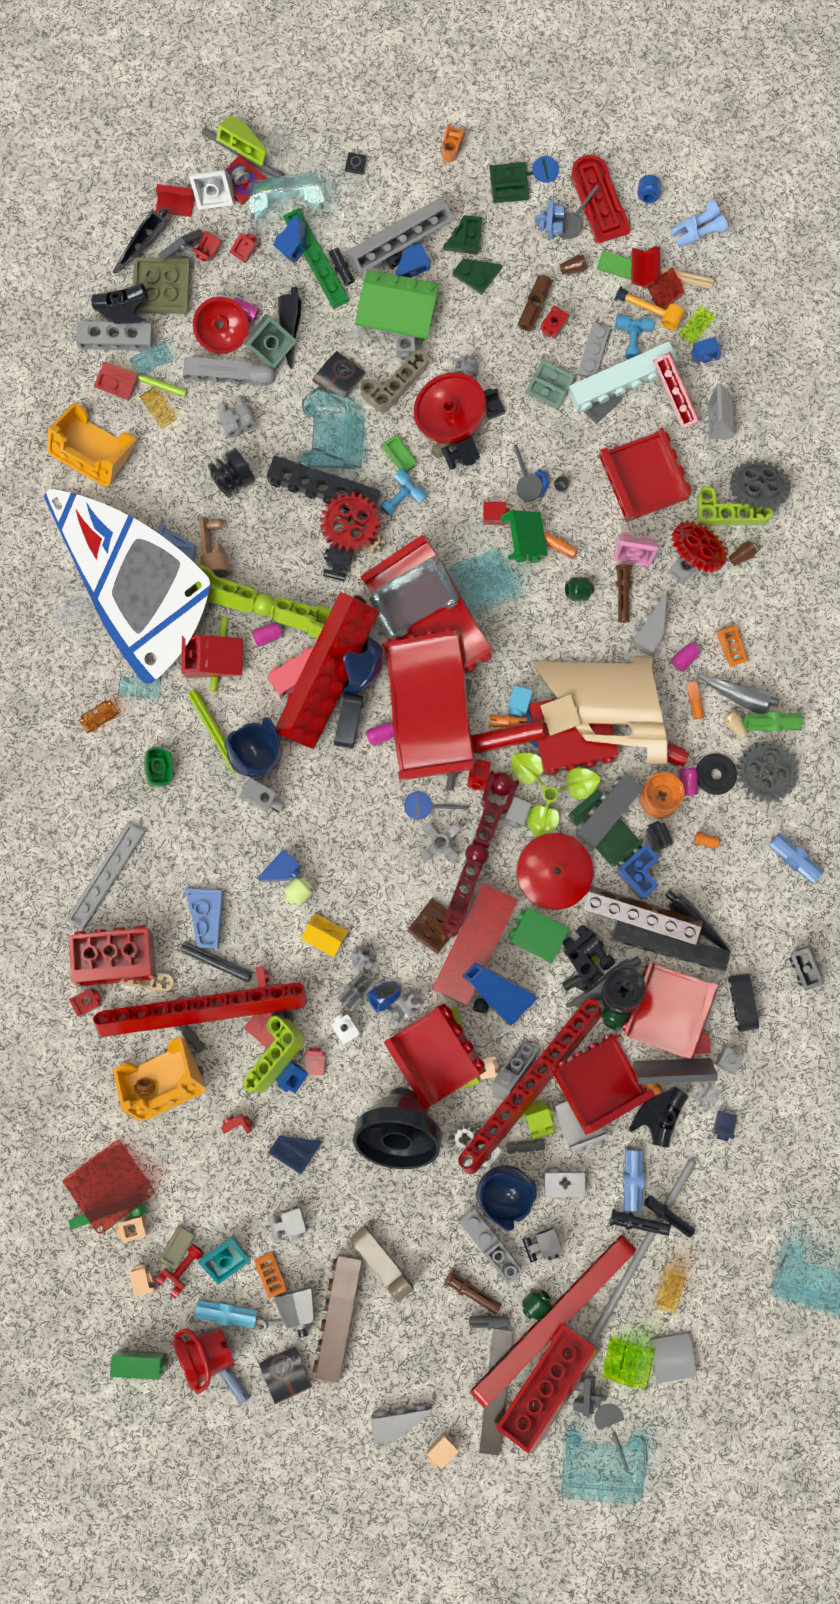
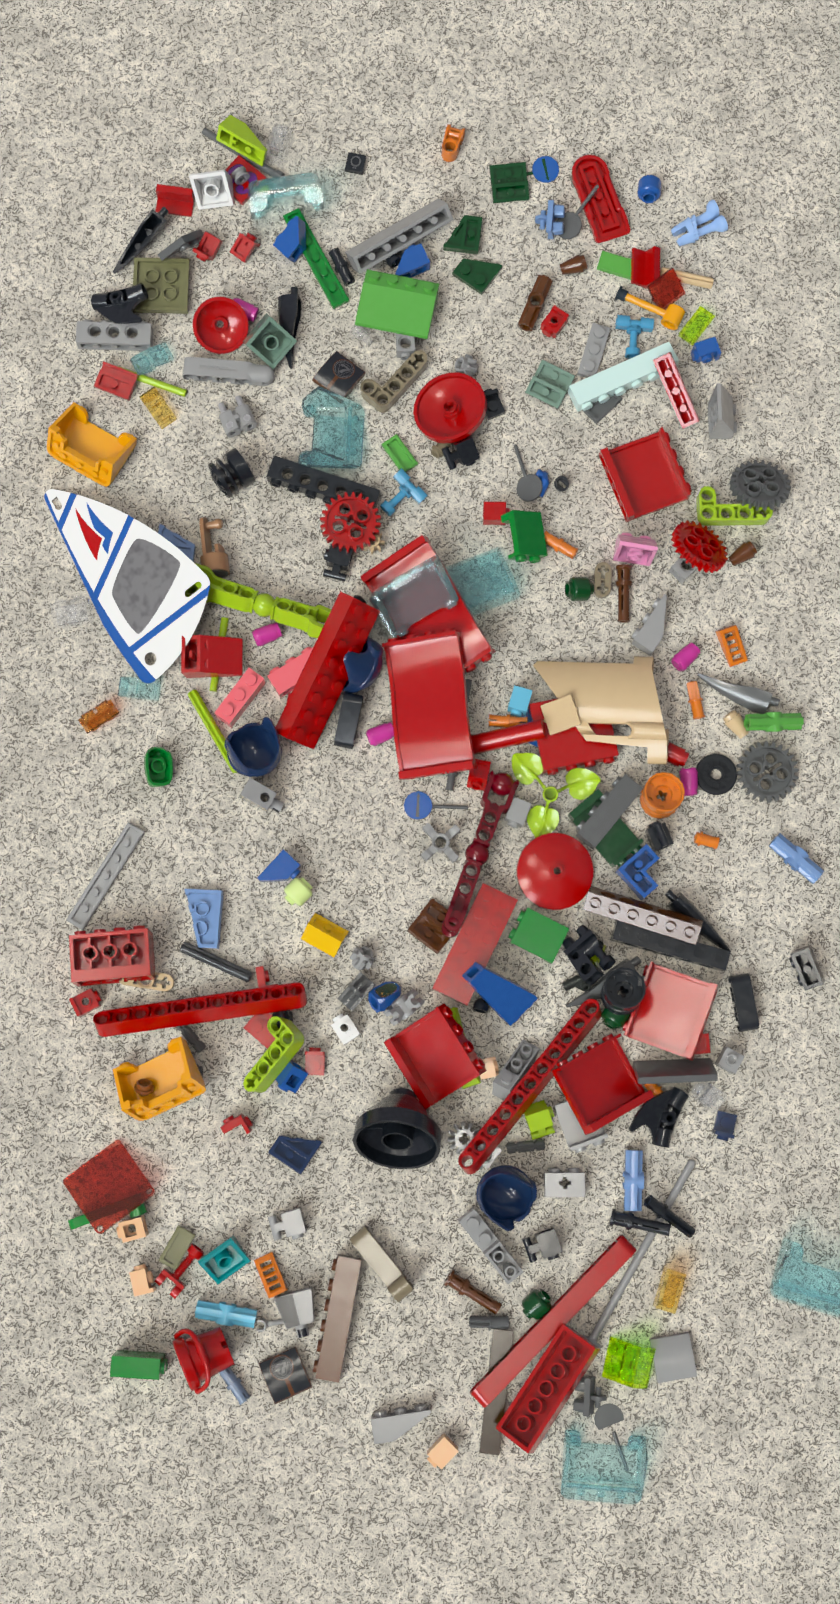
none -> coral brick [214,668,266,728]
none -> dark tan beam [594,562,612,599]

